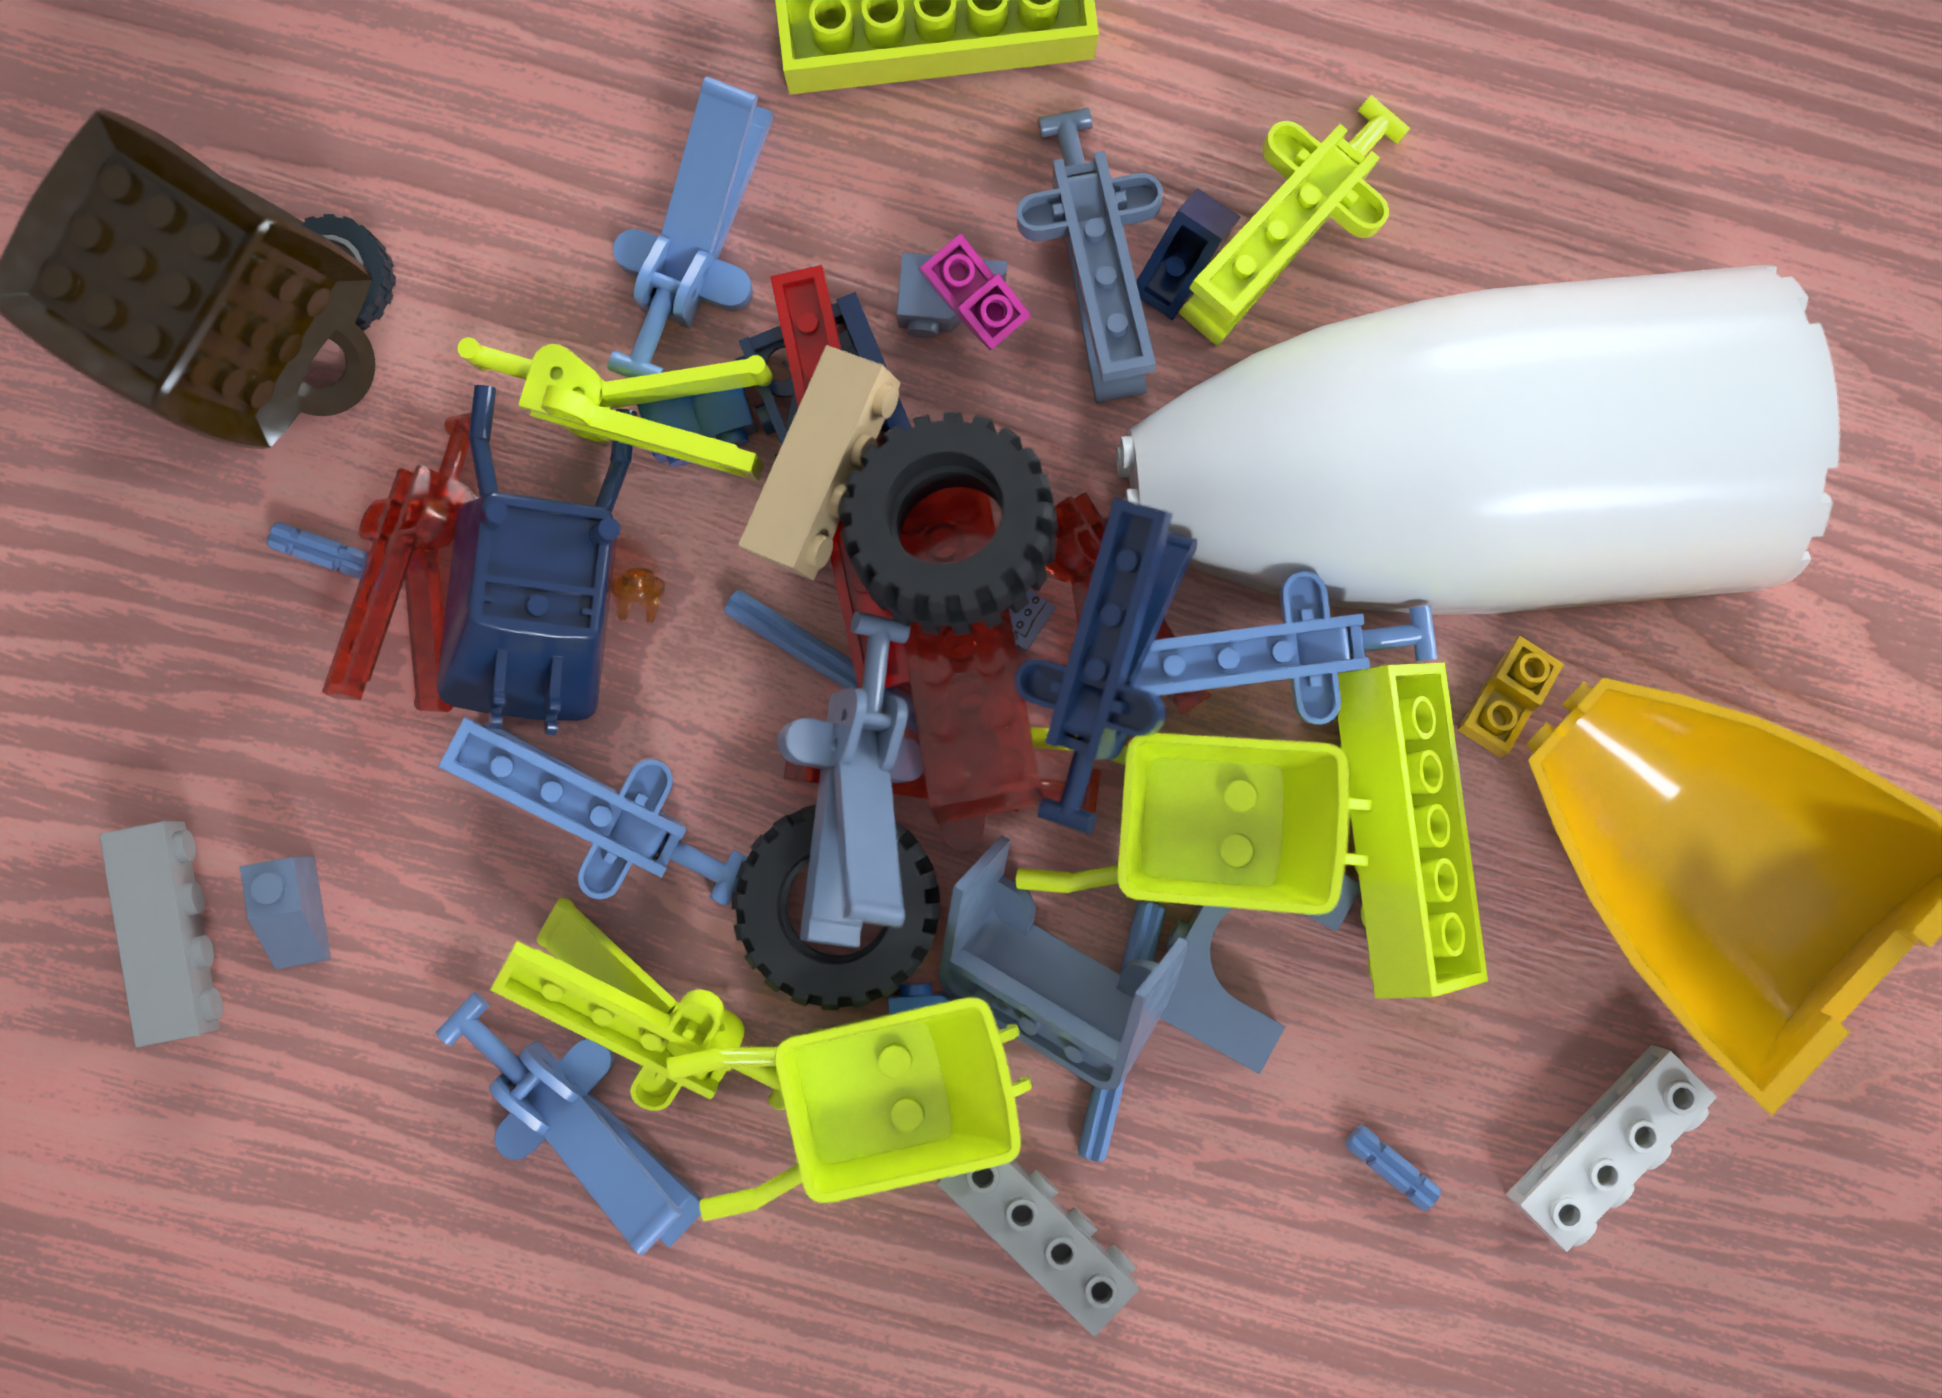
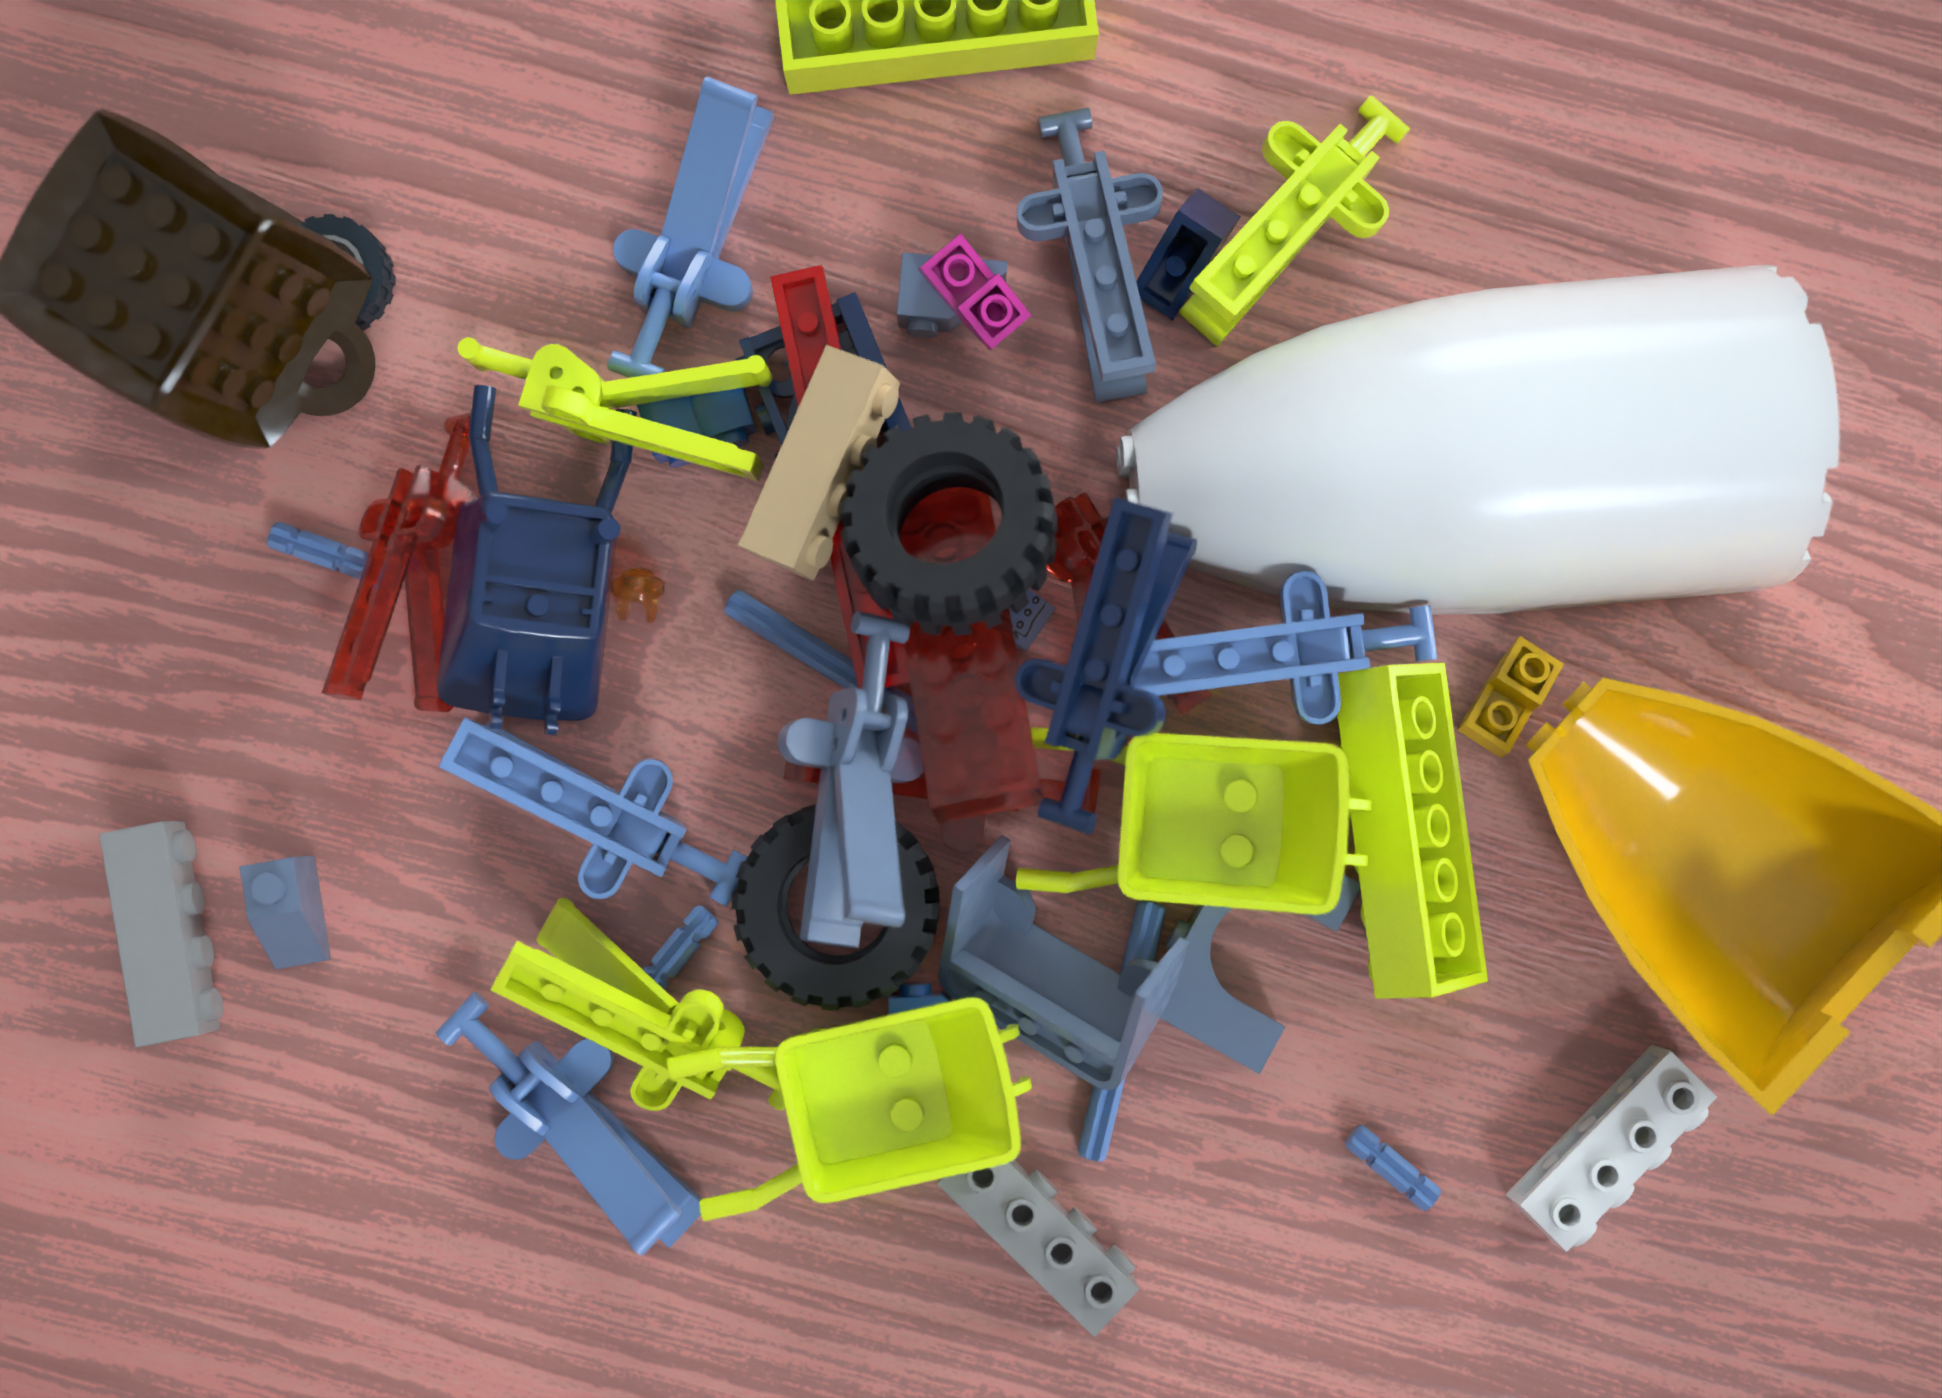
none -> medium blue axle [643,905,718,989]

